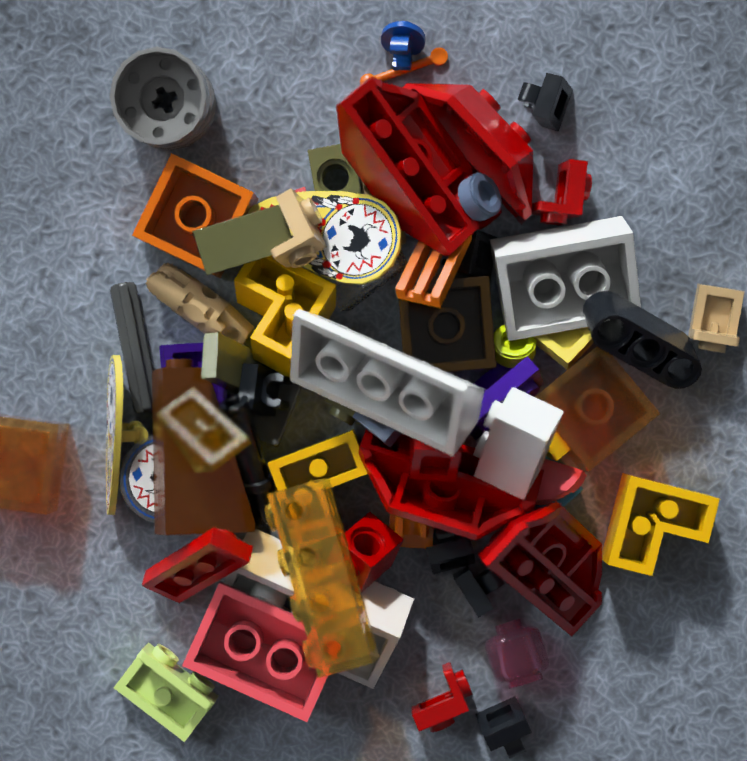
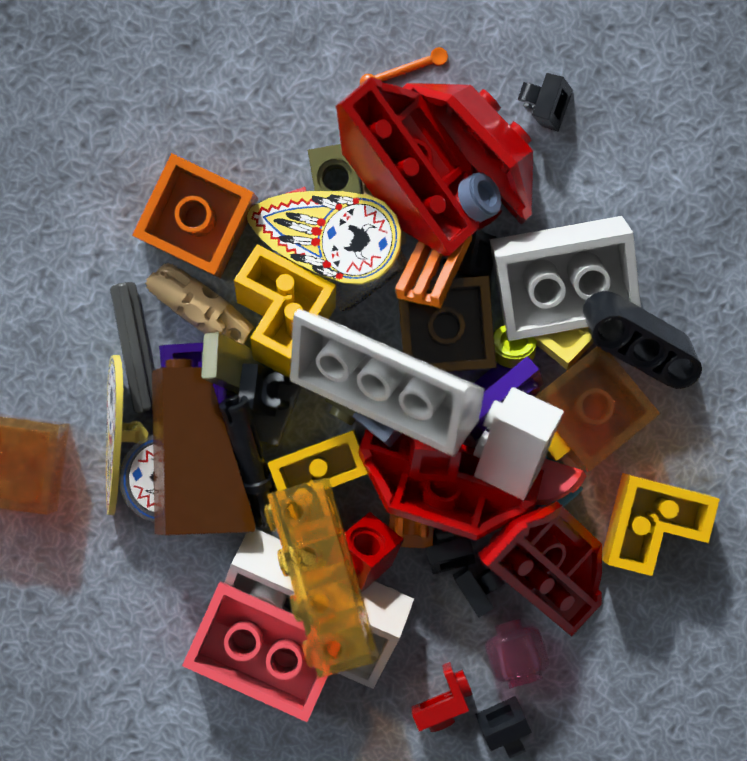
light grey wheel [110,47,217,150] -> none
yellowish green bracket [114,642,219,742] -> none
red plate [142,527,253,603] -> none
clear yellow slope [156,387,251,473] -> none
olive tile [193,205,292,276] -> none
tan bracket [271,188,327,268] -> none
blue plate [381,21,426,70] -> none
red bracket [532,159,592,226] -> none
tan bracket [688,284,745,353] -> none

